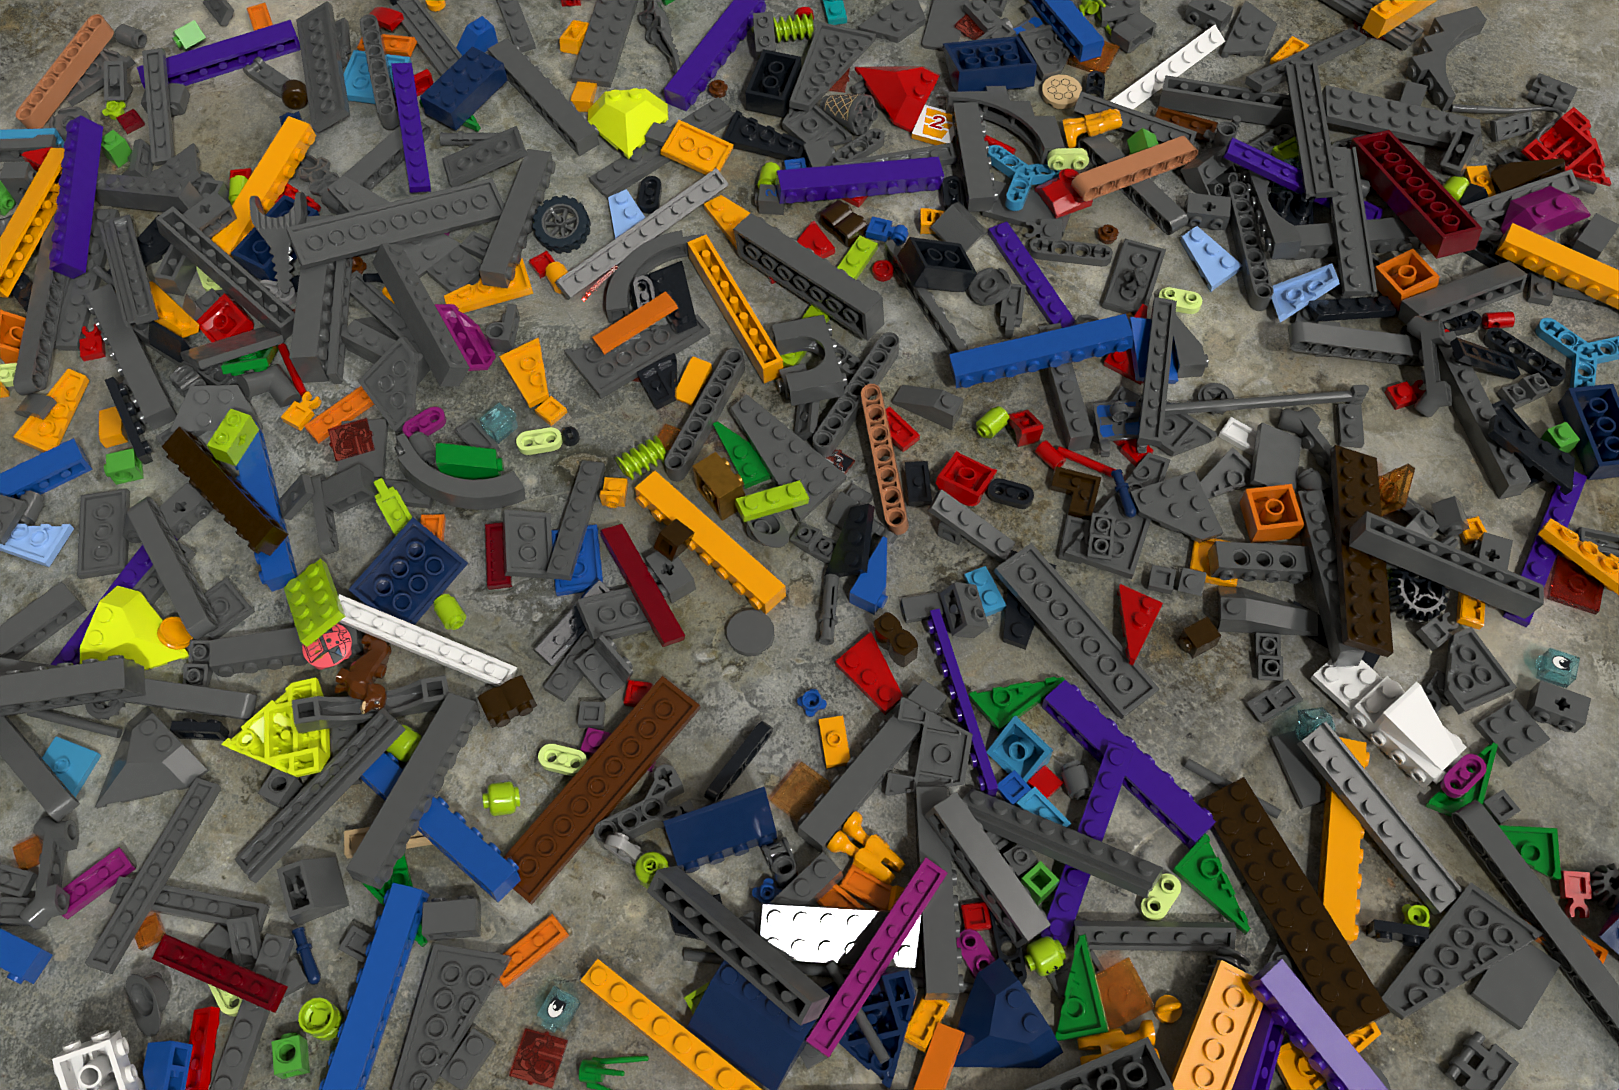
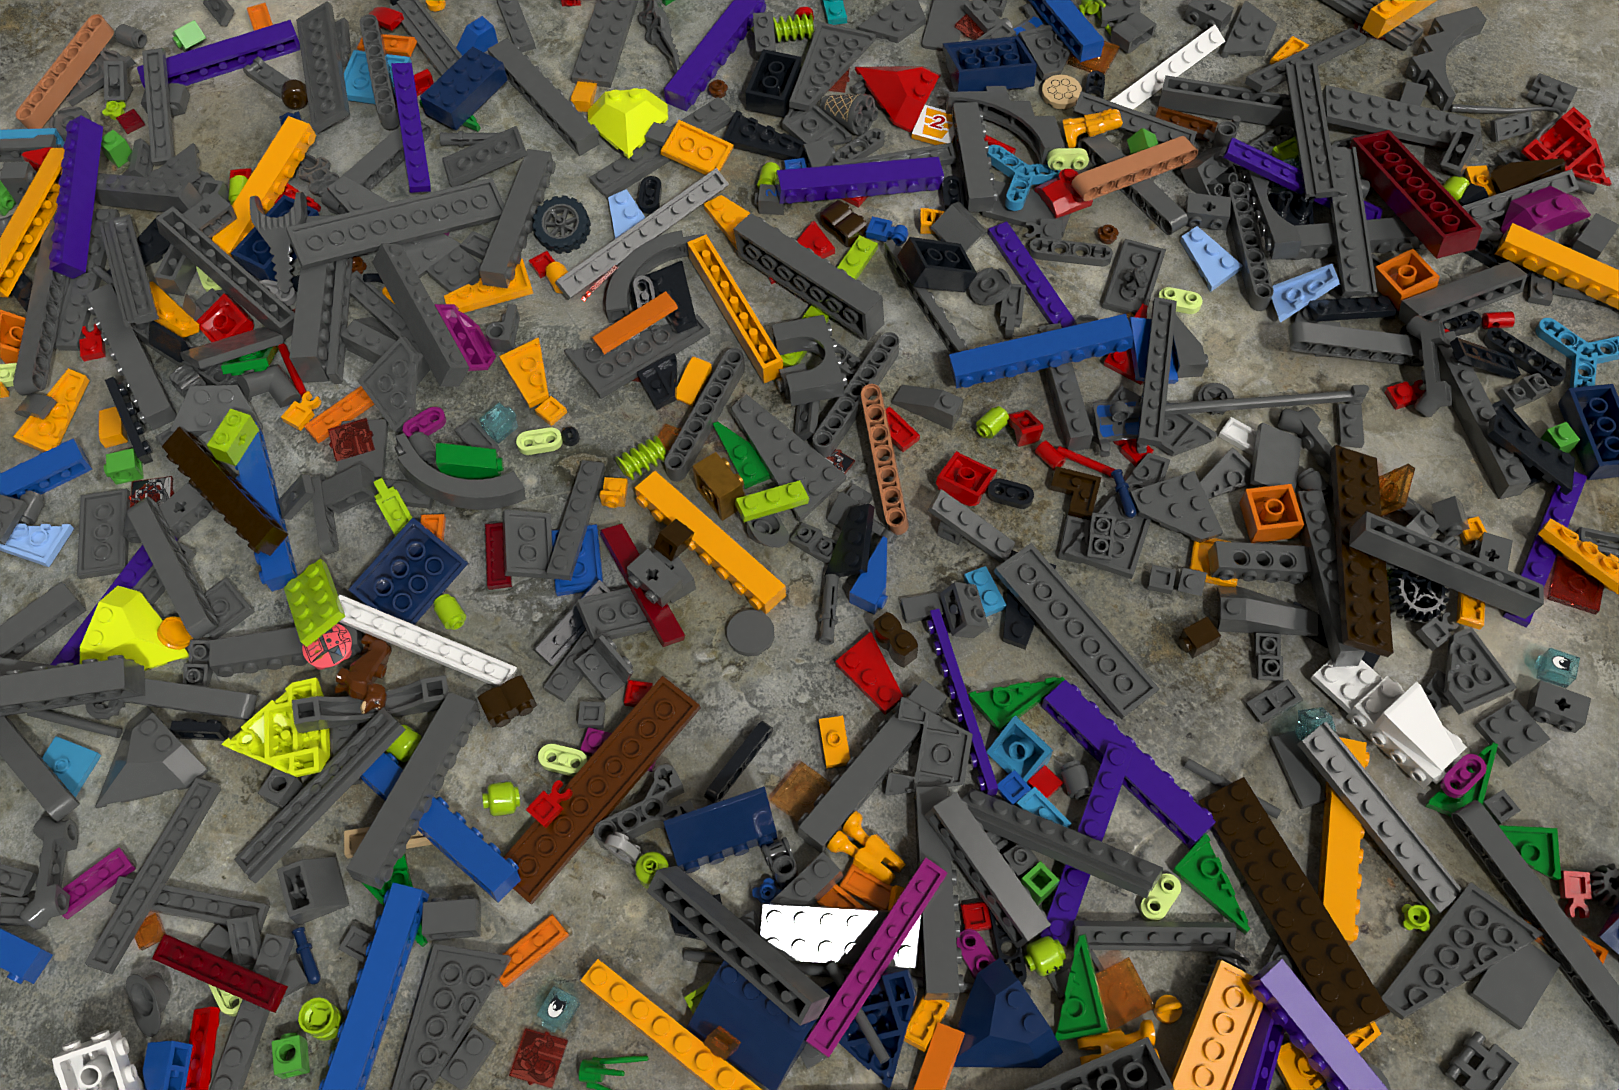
clear orange tile [12,836,43,870] -> none
light orange slope [559,20,589,55] -> none
blue plate [797,689,827,717] -> none
red tile [872,260,894,282] -> none
black plate [904,461,932,507] -> none
red wing [1117,584,1163,666] -> none
black plate [1366,919,1429,947] -> none
none -> piece [128,476,175,508]
none -> red plate [526,780,573,828]
none -> dark grey brick [627,548,683,608]
none -> clear orange plate [703,1026,741,1061]

